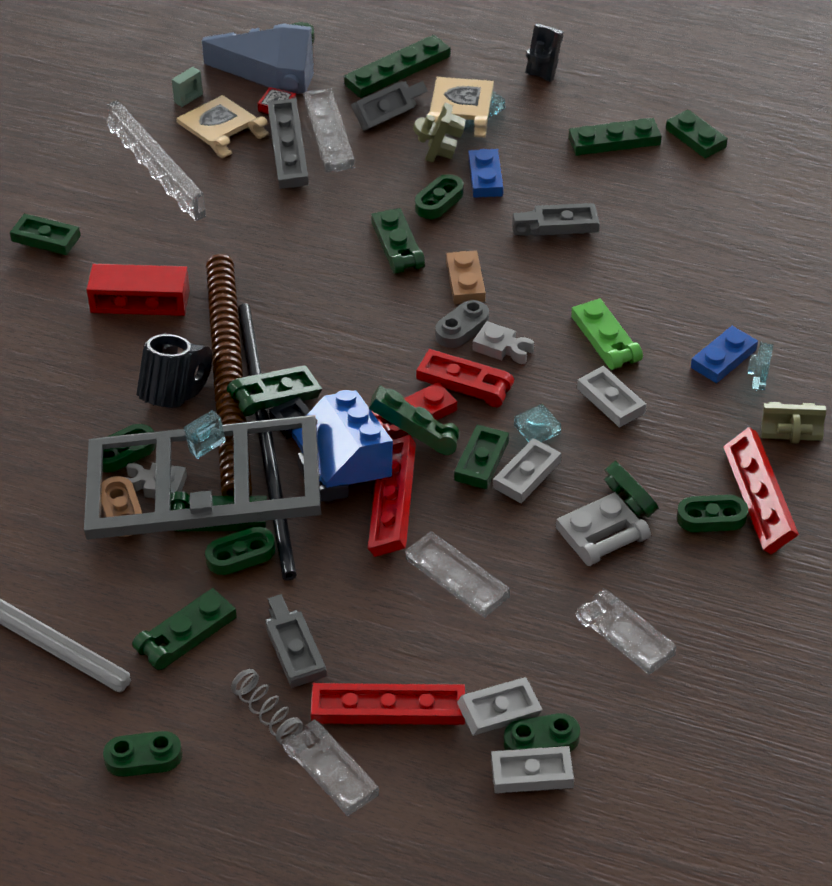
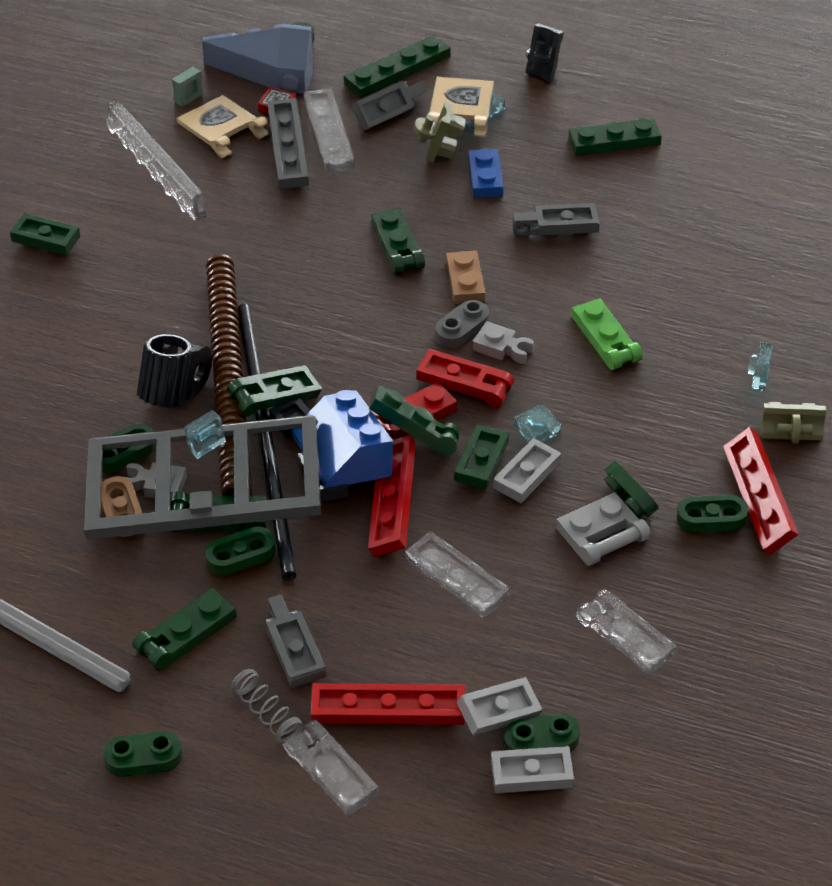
red brick [86,264,190,316] -> none
dark green plate [415,174,464,219] -> none
light grey plate [577,366,646,428] -> none
dark green plate [665,110,728,158] -> none
blue plate [691,326,758,384] -> none

